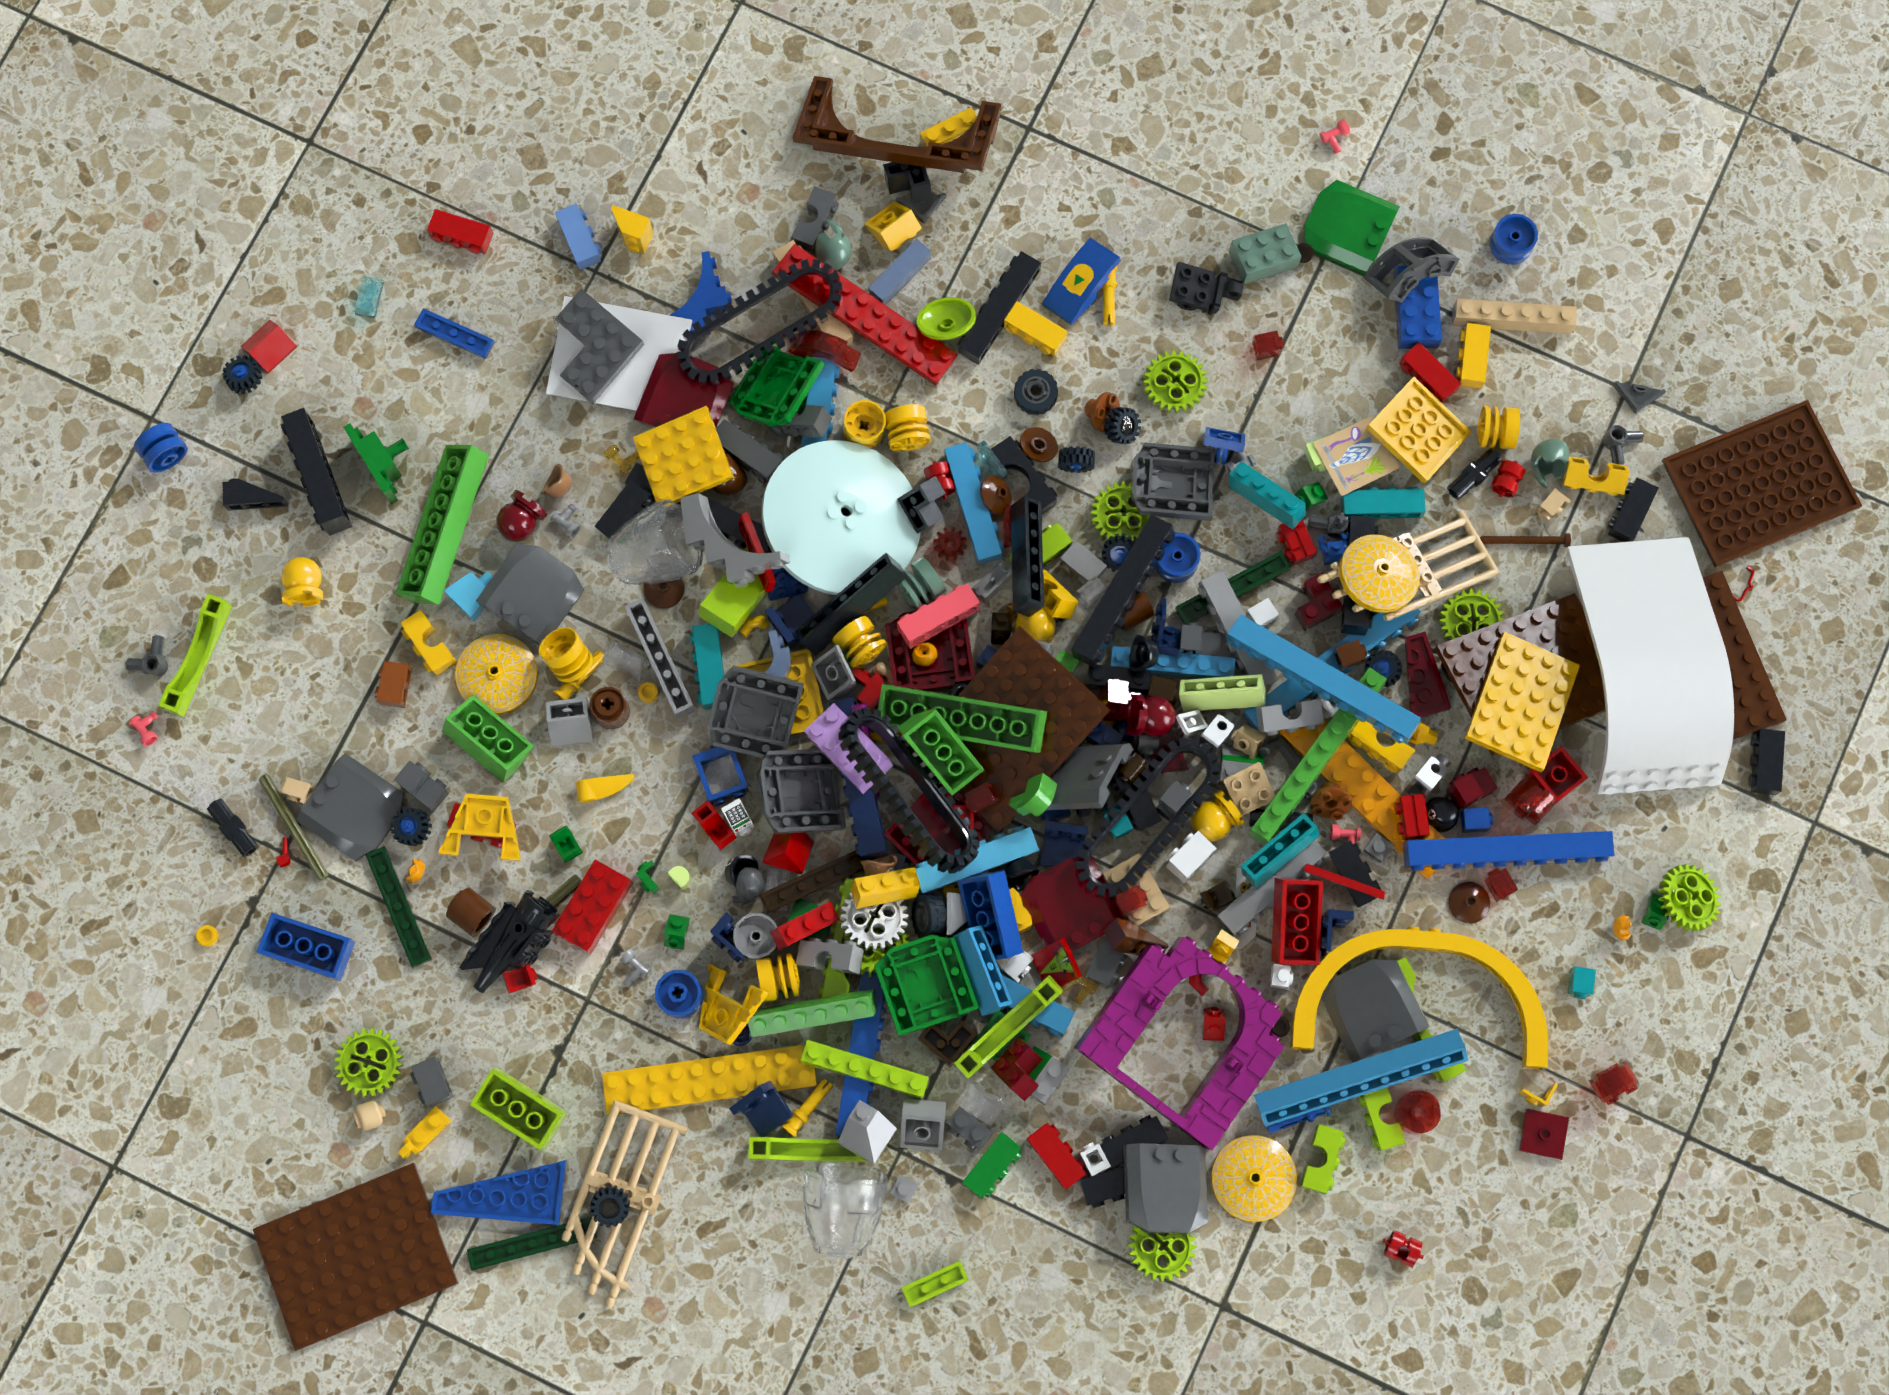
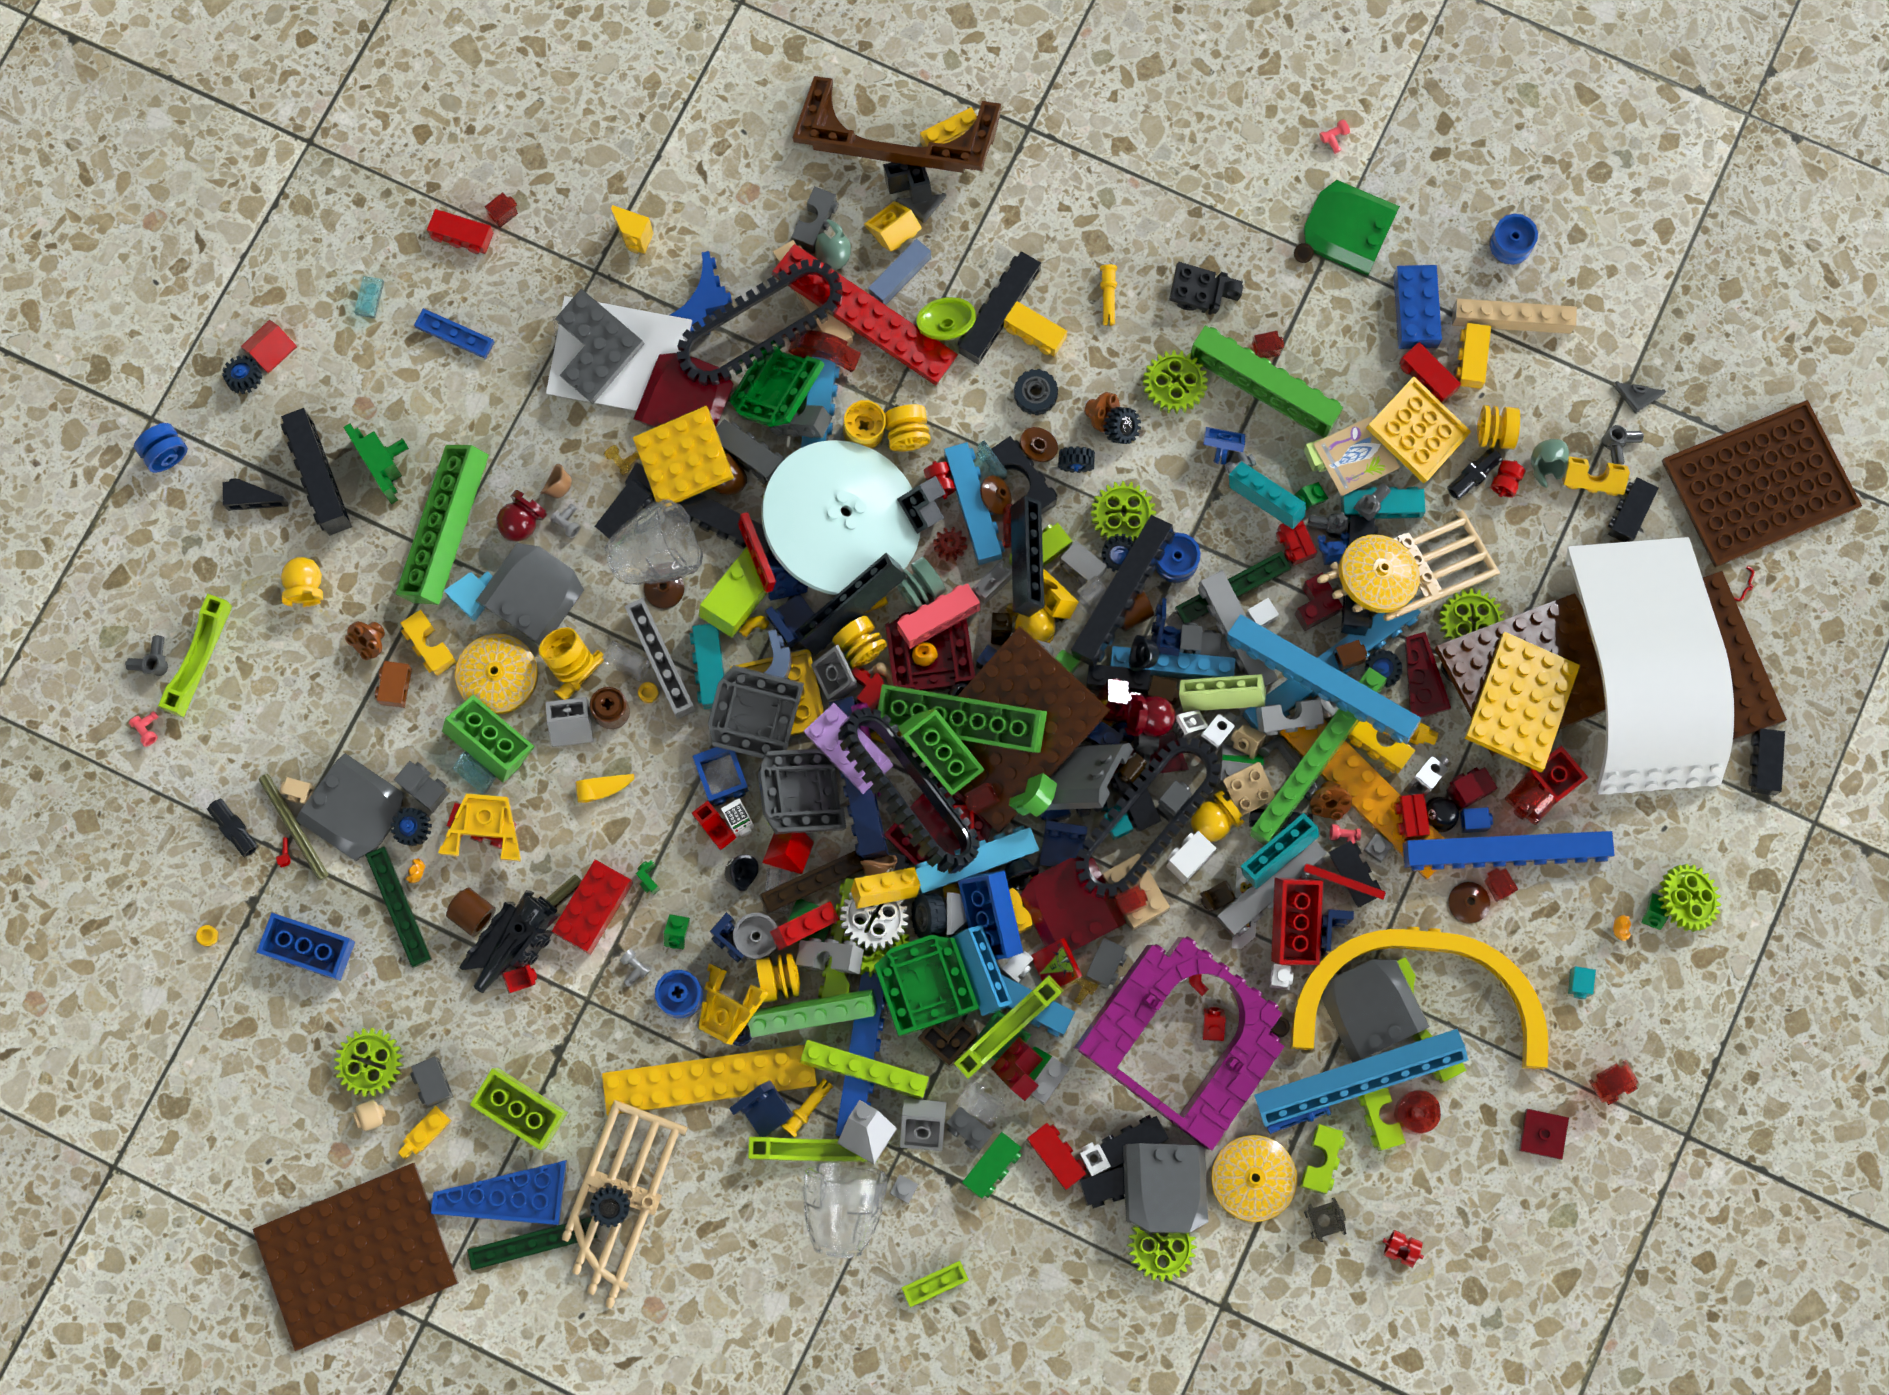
green bracket [549,825,583,863] -> none
medium blue brick [555,203,602,270] -> none
yellowish green brick [668,866,691,890] -> none
light grey arch [680,493,790,587] -> none
dark grey piece [732,868,765,904] -> none
blue slope [1042,237,1121,325] -> none
reddish brown slope [1103,918,1169,956] -> none
dark grey wedge [1131,442,1215,521] -> none
yellow brick [1208,929,1239,964] -> none
sand green brick [1228,223,1301,285] -> none
dark grey window [1363,237,1460,303] -> none
reddish brown bar [1480,533,1571,548] -> none
yellow bracket [1517,1083,1558,1107] -> none
tan brick [1536,488,1571,522] -> none
none -> dark orange plate [345,621,385,660]
none -> clear light blue plate [452,752,496,794]
none -> clear red brick [484,192,518,228]
none -> bright green brick [1190,325,1343,438]
none -> clear smoke piece [1304,1198,1347,1242]
none -> dark grey axle [1353,484,1391,521]

